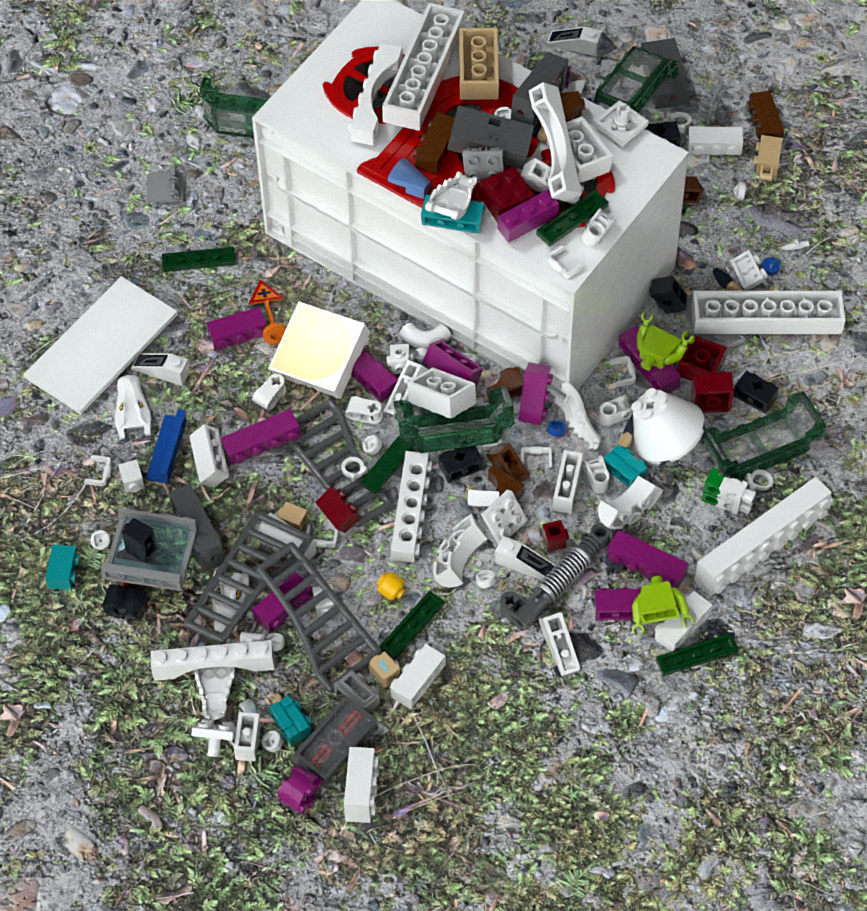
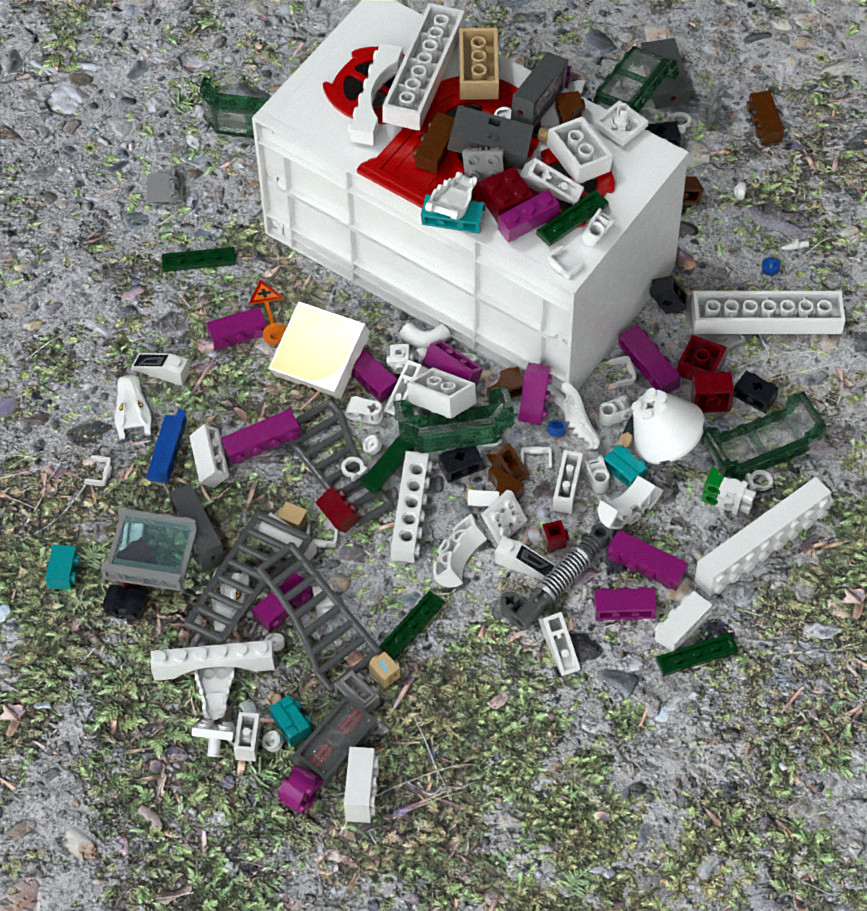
white tile [24,276,178,414] -> none
white tile [91,530,111,550] -> none
white brick [118,460,144,493] -> none
black brick [122,518,157,563] -> none
white piece [239,632,265,643] -> none
white piece [252,374,286,411] -> none
yellow head [376,571,406,601] -> none
medium blue slope [388,158,432,199] -> none
white brick [390,644,446,709] -> none
white tile [475,570,496,588] -> none
white arch [529,82,582,202] -> none
white slope [547,27,602,57] -> none
lime torso [632,576,694,635] -> none
lime torso [636,311,695,370] -> none
white brick [688,126,743,155] -> none
black piece [713,268,743,291] -> none
white bracket [730,250,769,291] -> none
tan brick [753,135,783,181] -> none

